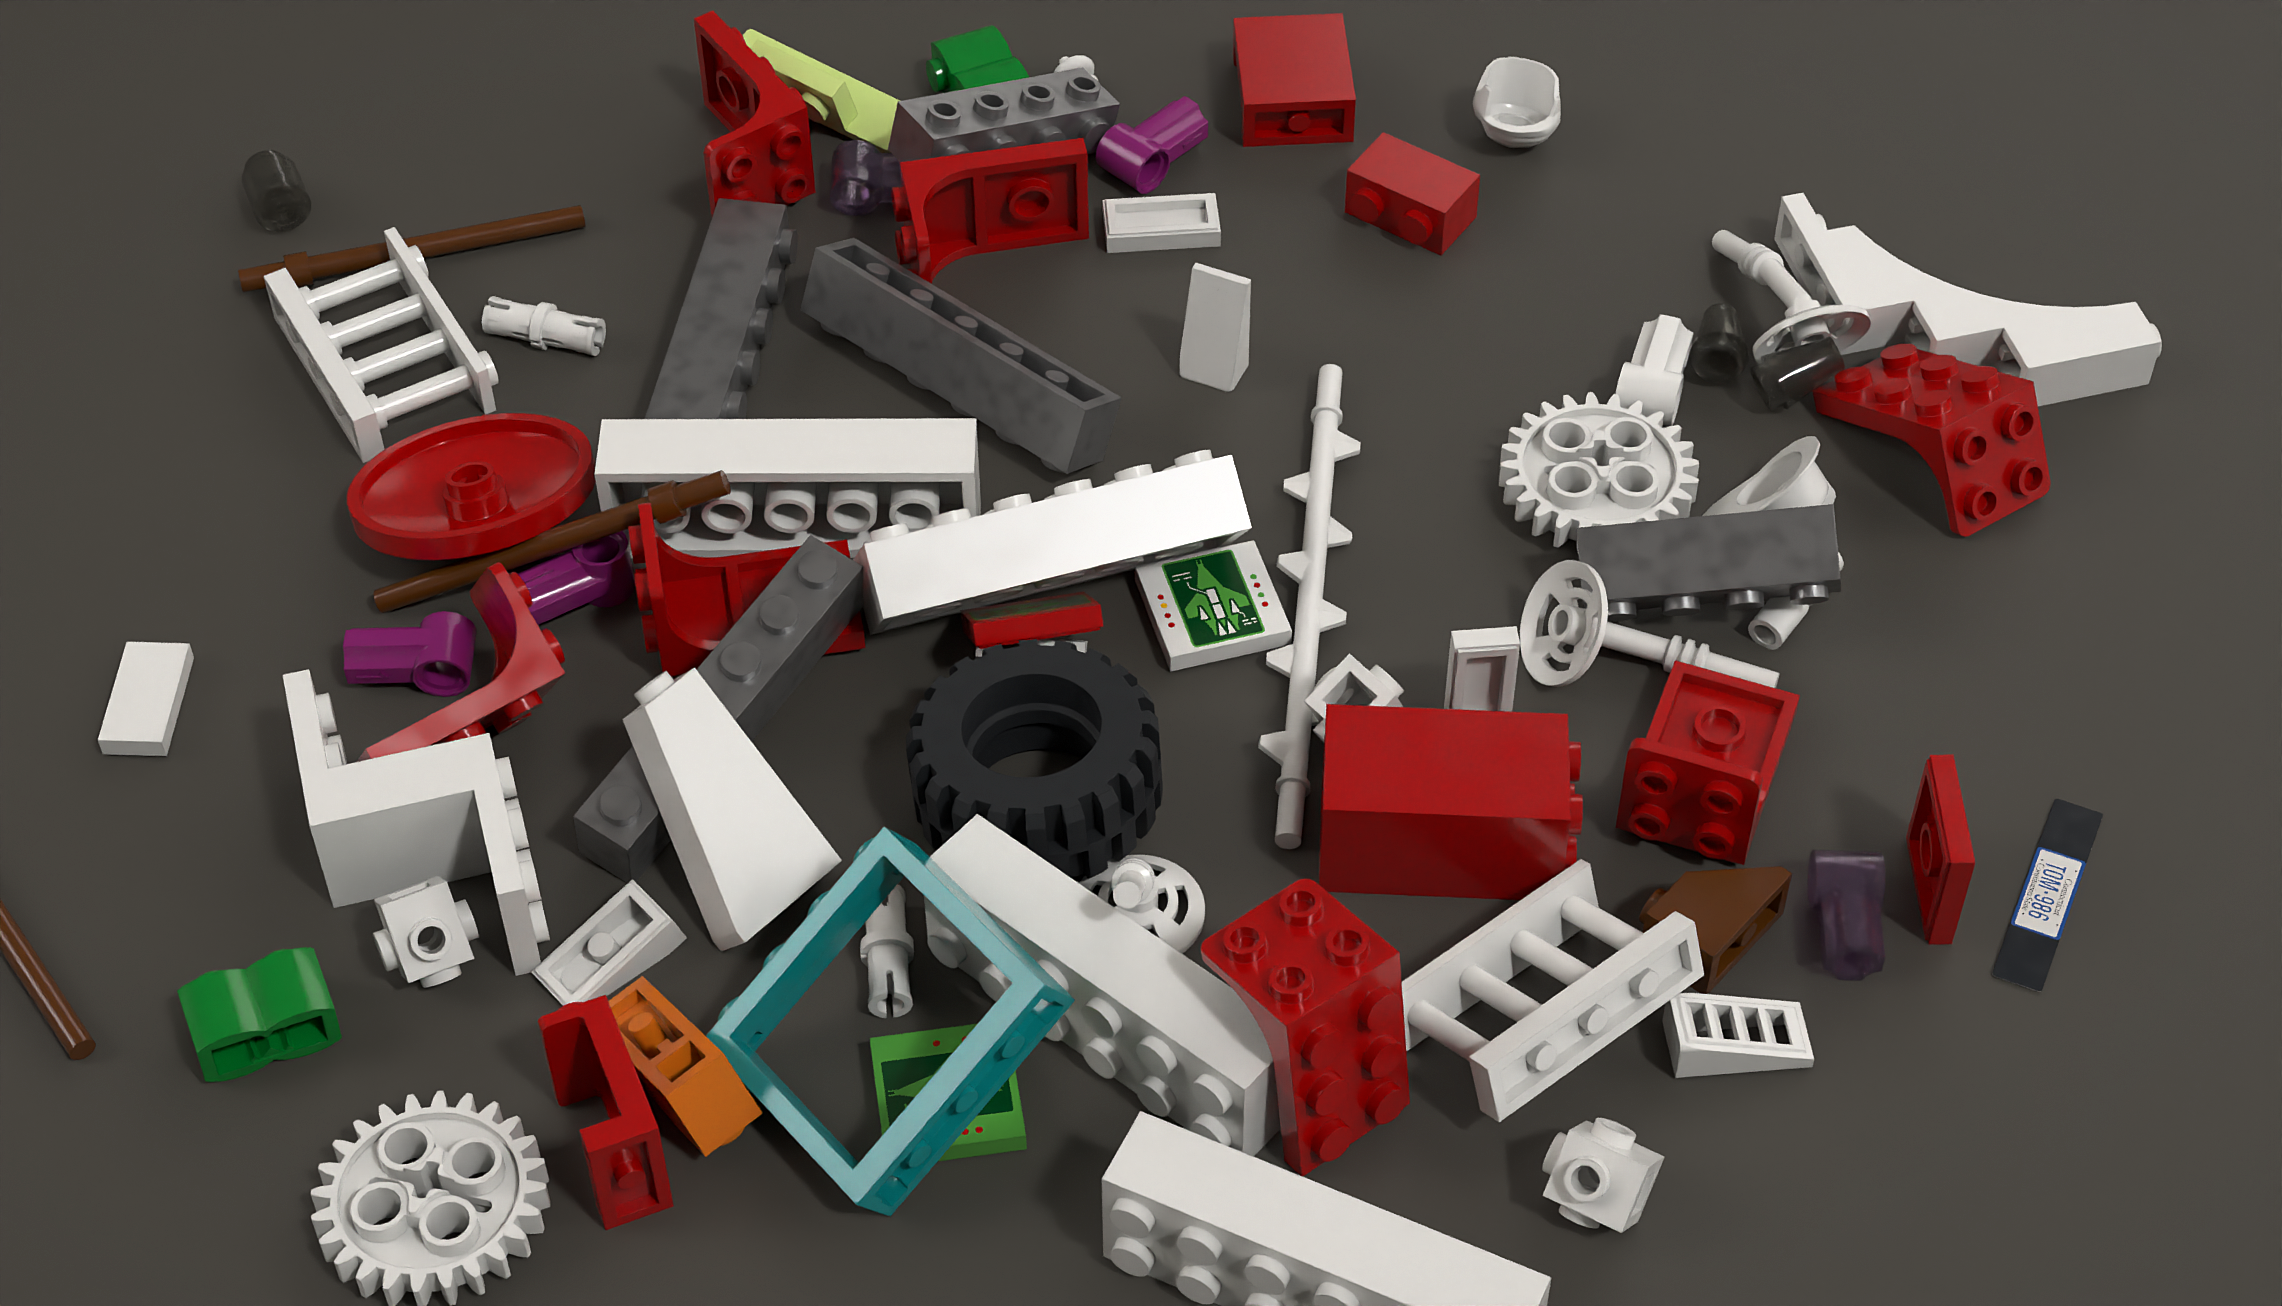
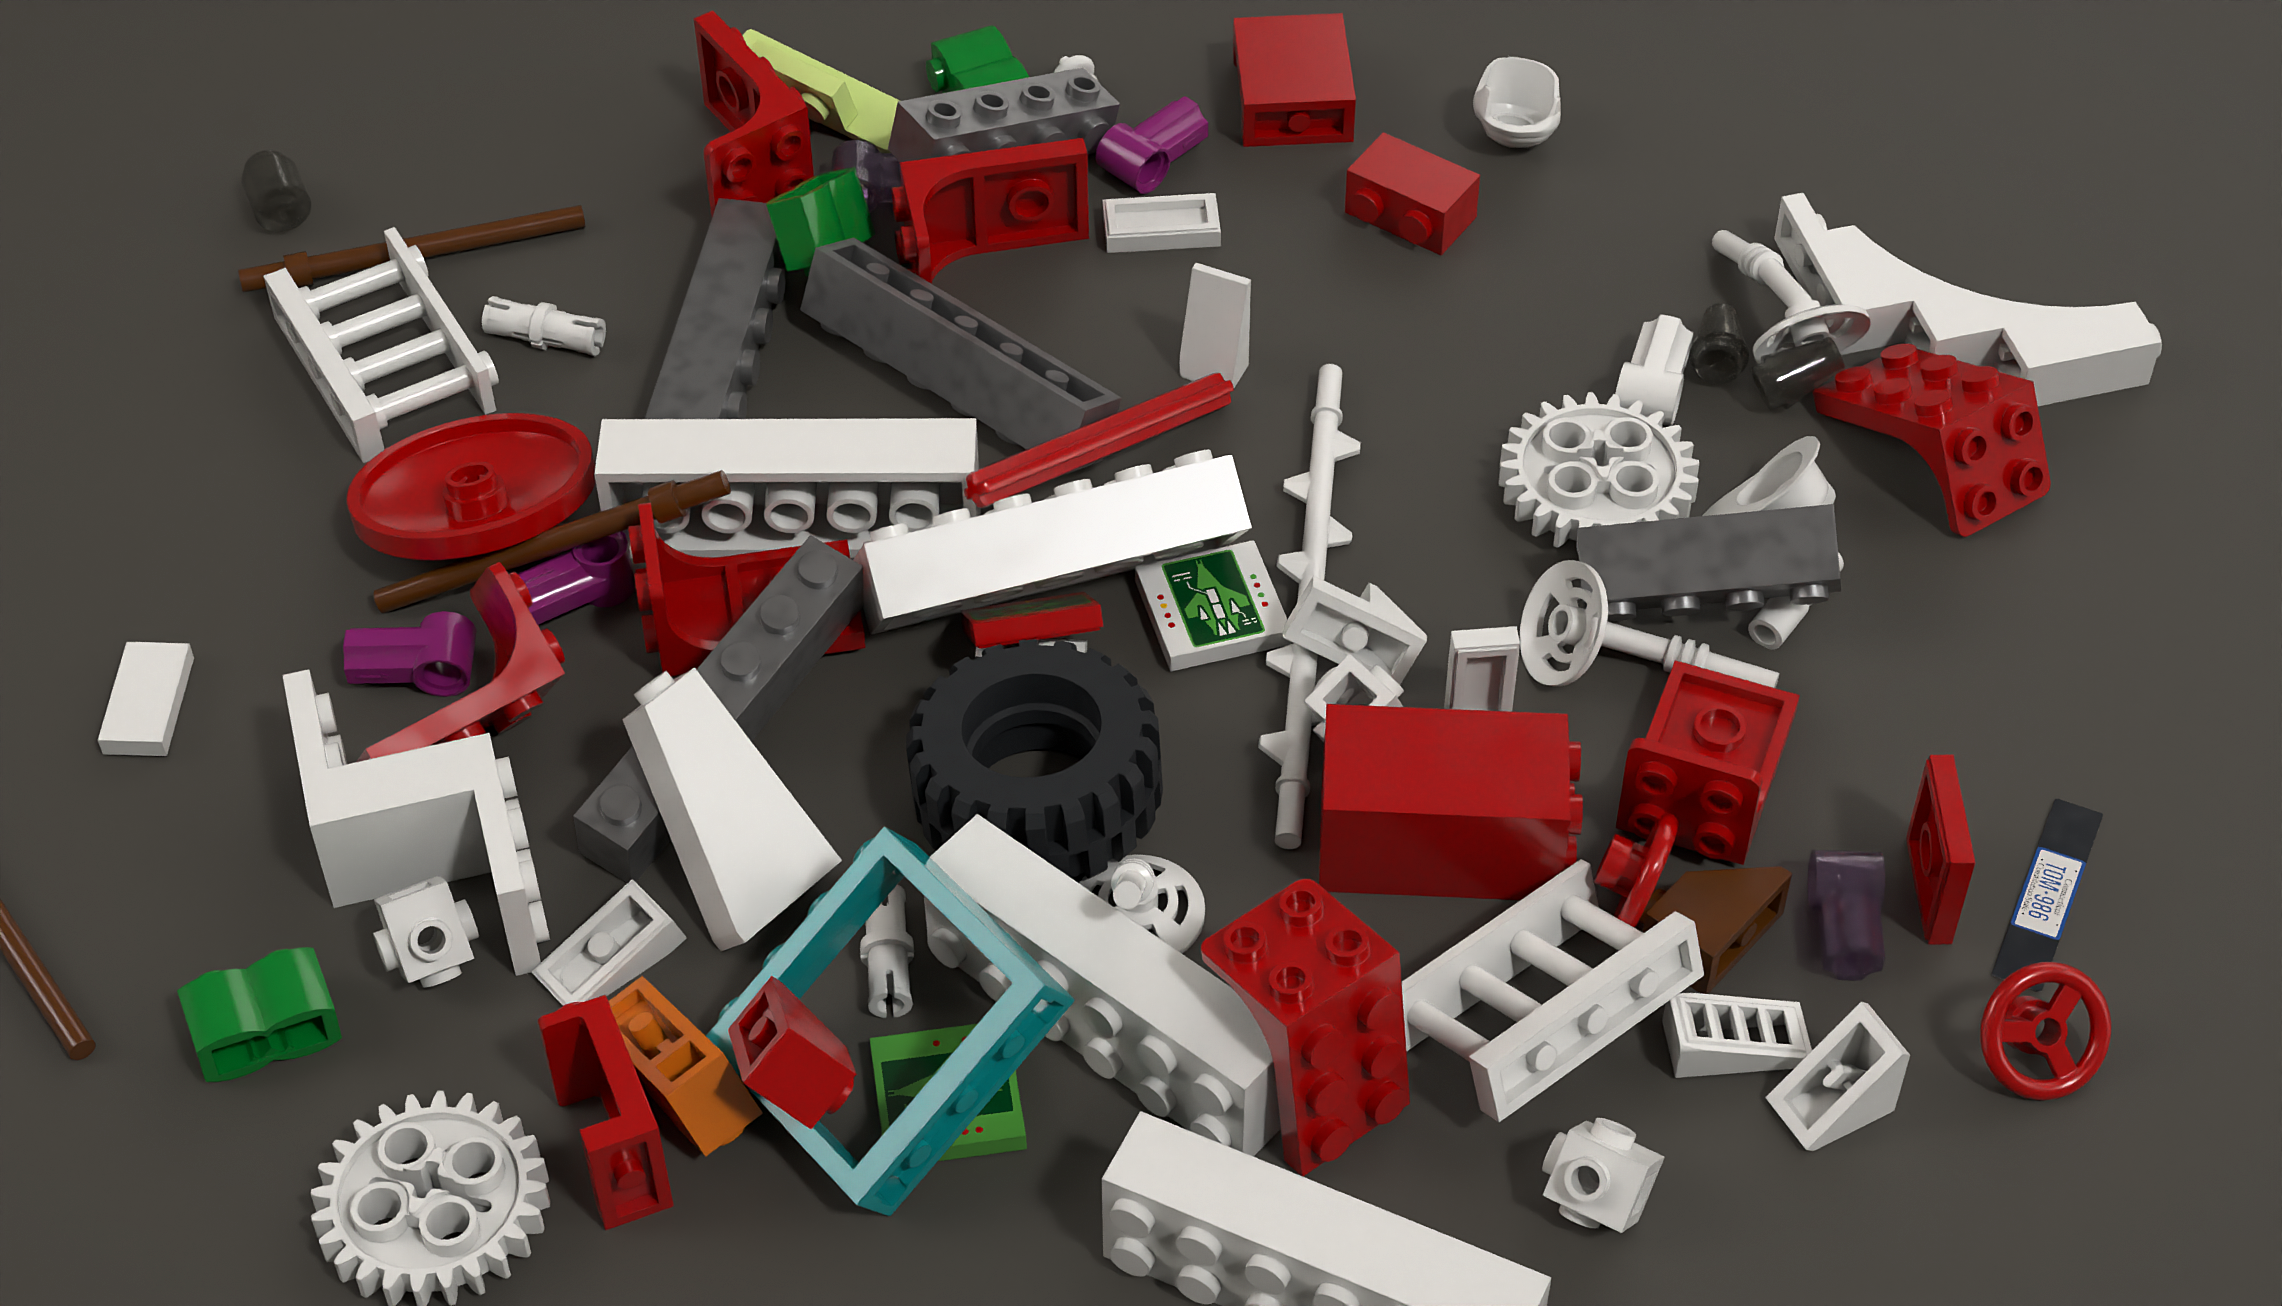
none -> red slope [728,976,857,1130]
none -> green brick [766,167,876,277]
none -> red axle [963,373,1234,508]
none -> white slope [1283,576,1427,685]
none -> red piece [1593,813,1679,928]
none -> white slope [1765,1002,1910,1151]
none -> red piece [1980,962,2111,1100]

